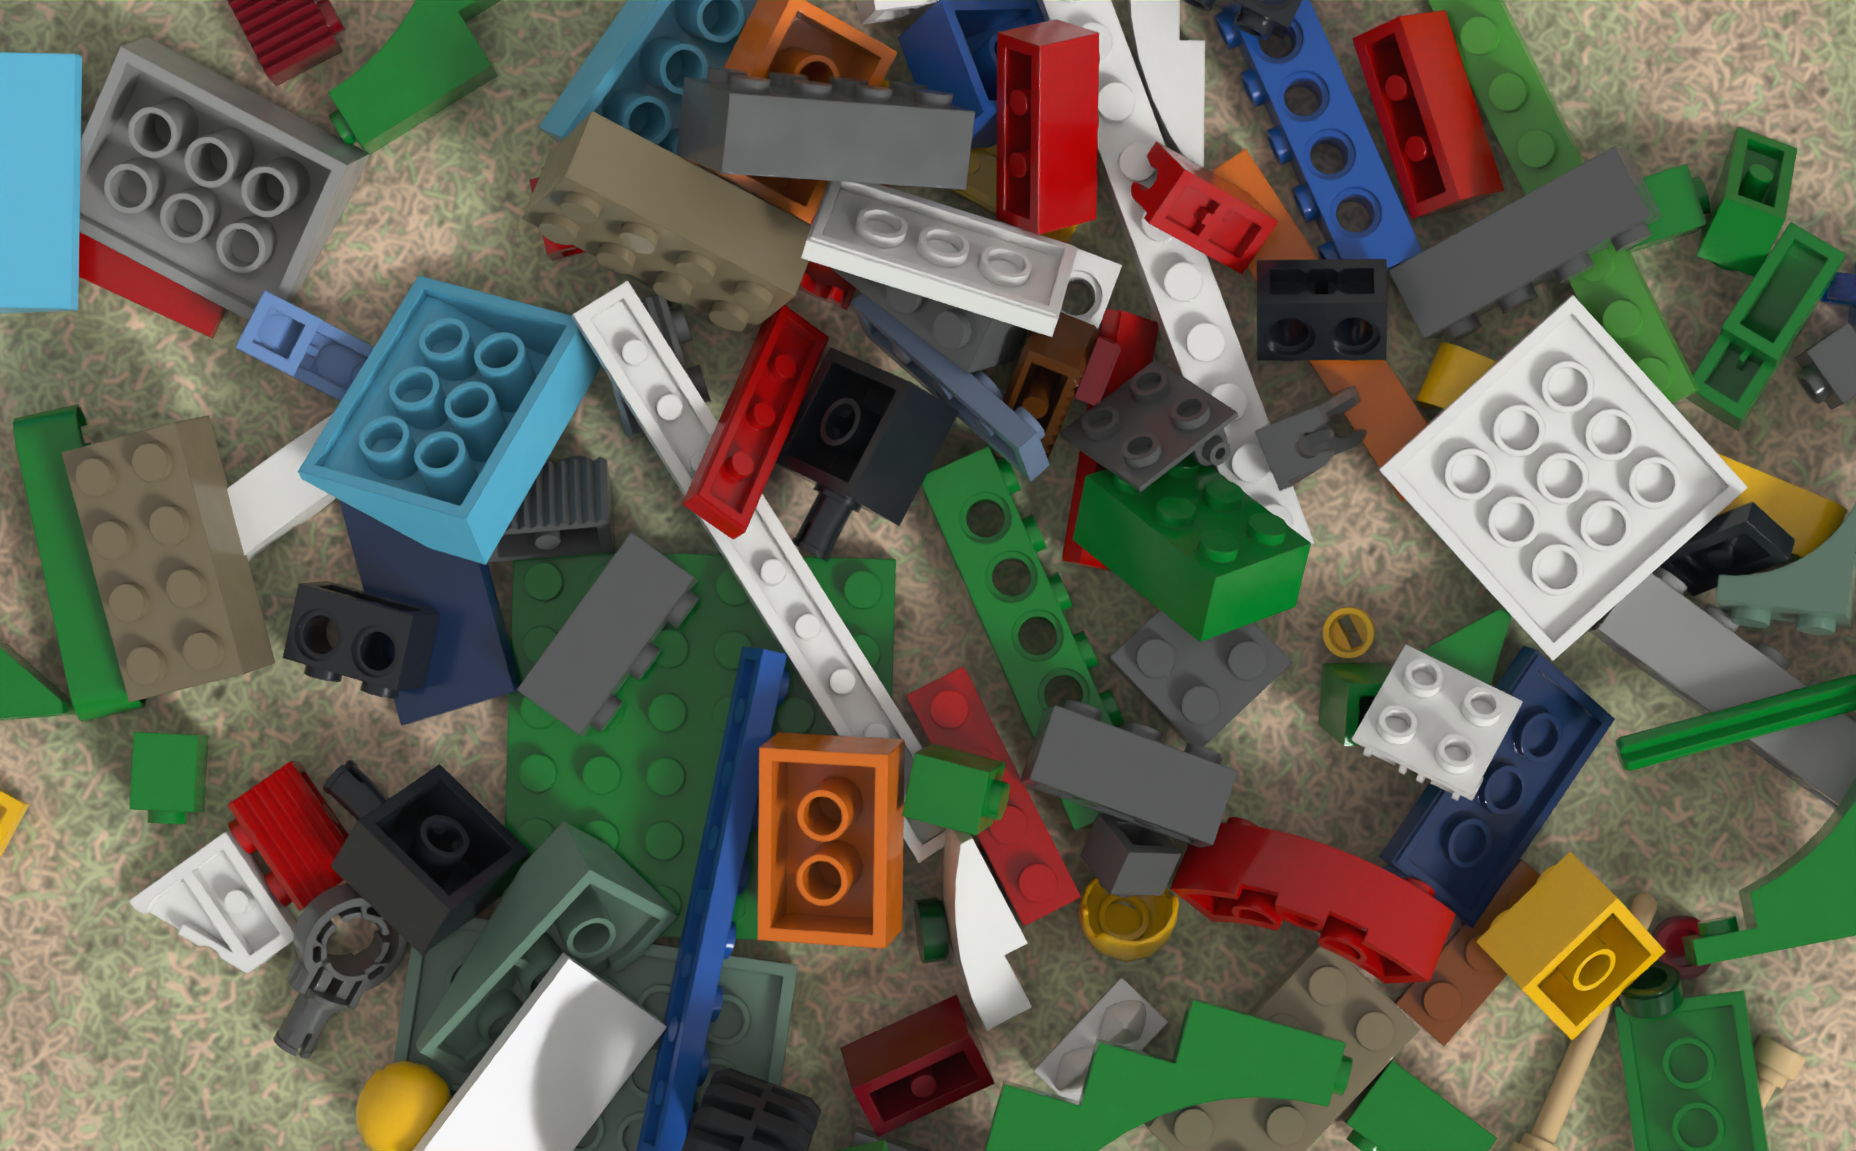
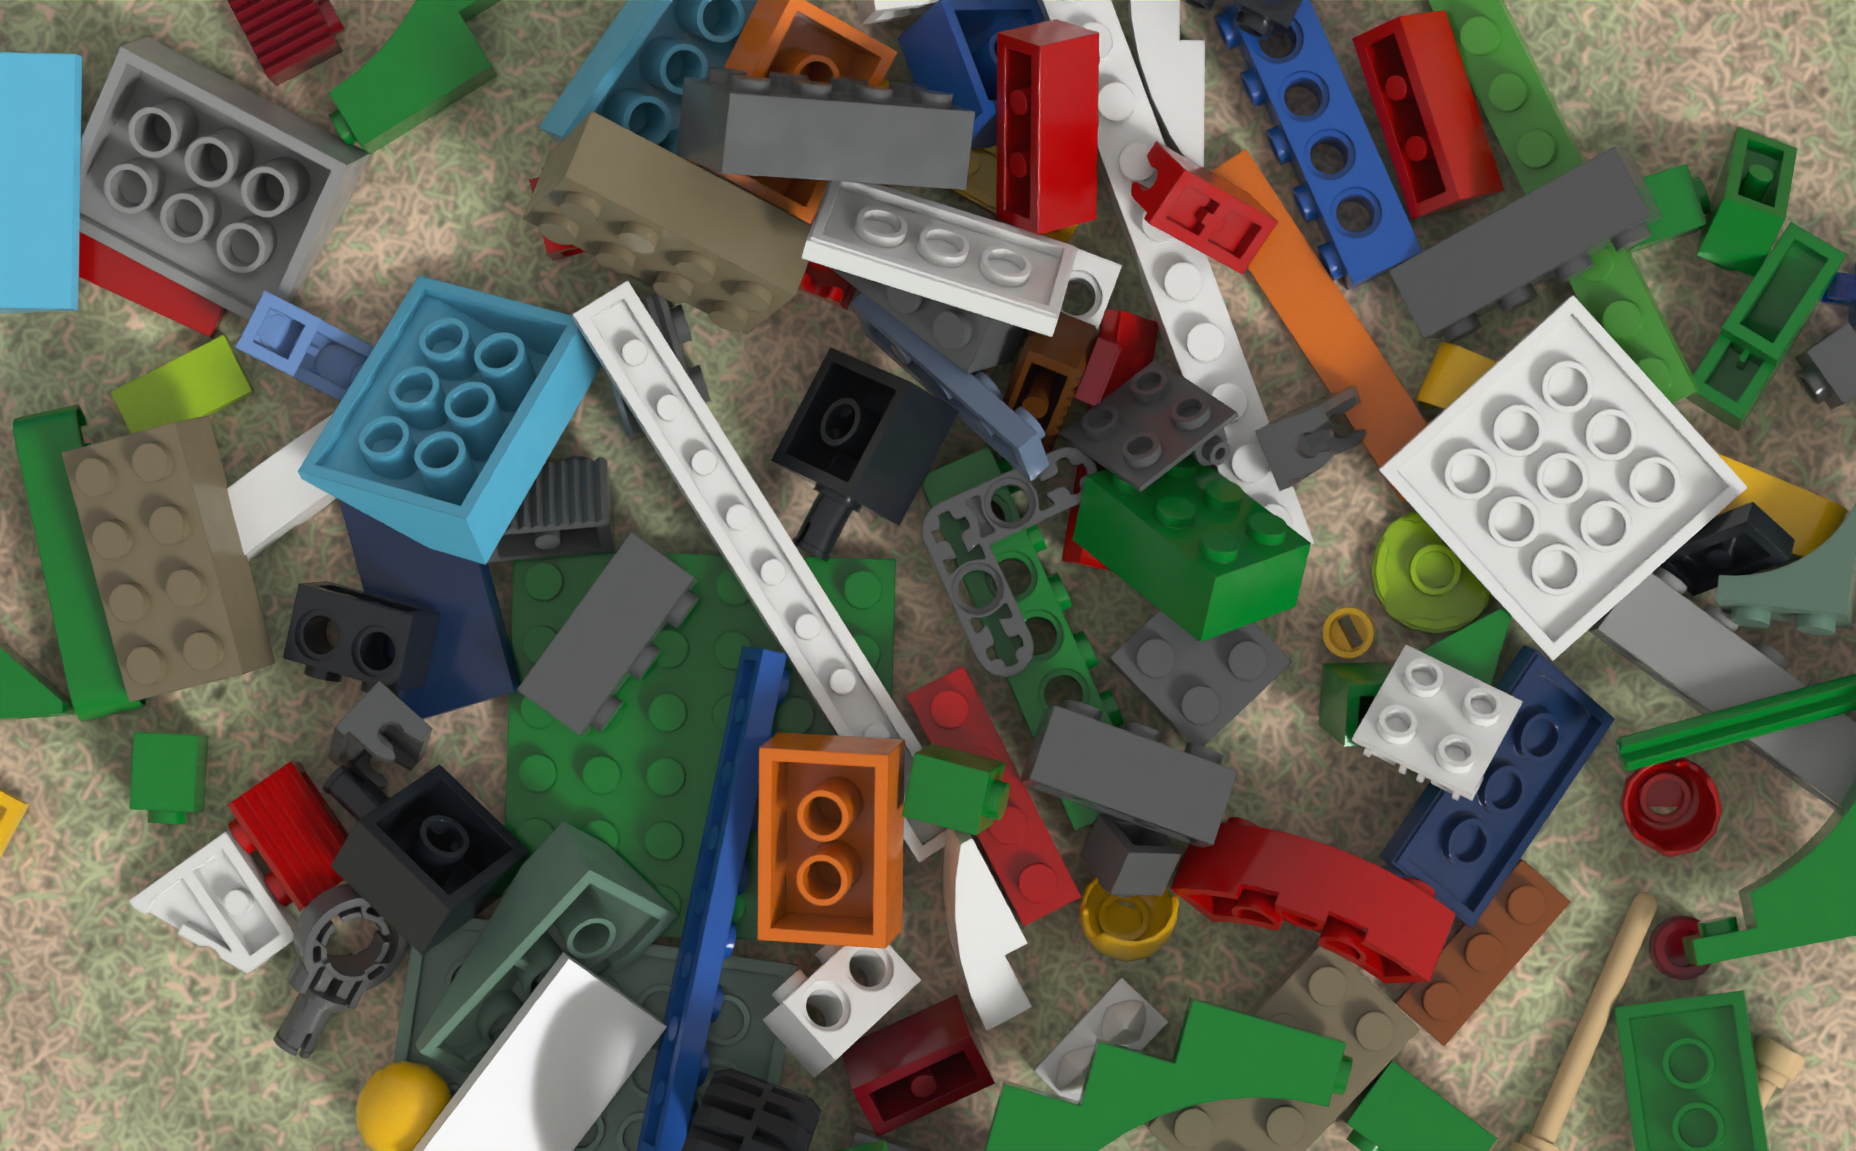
red tile [682,305,830,540] -> none
dark green tile [914,897,949,964] -> none
black brick [1257,259,1388,361] -> none
yellow brick [1476,851,1665,1040] -> none
dark green tile [1618,961,1684,1018] -> none
none -> lime tile [110,335,255,434]
none -> dark grey hinge [327,681,433,789]
none -> white brick [762,945,921,1078]
none -> dark grey beam [922,447,1097,678]
none -> lime tile [1370,510,1493,634]
none -> red hair [1619,757,1722,857]

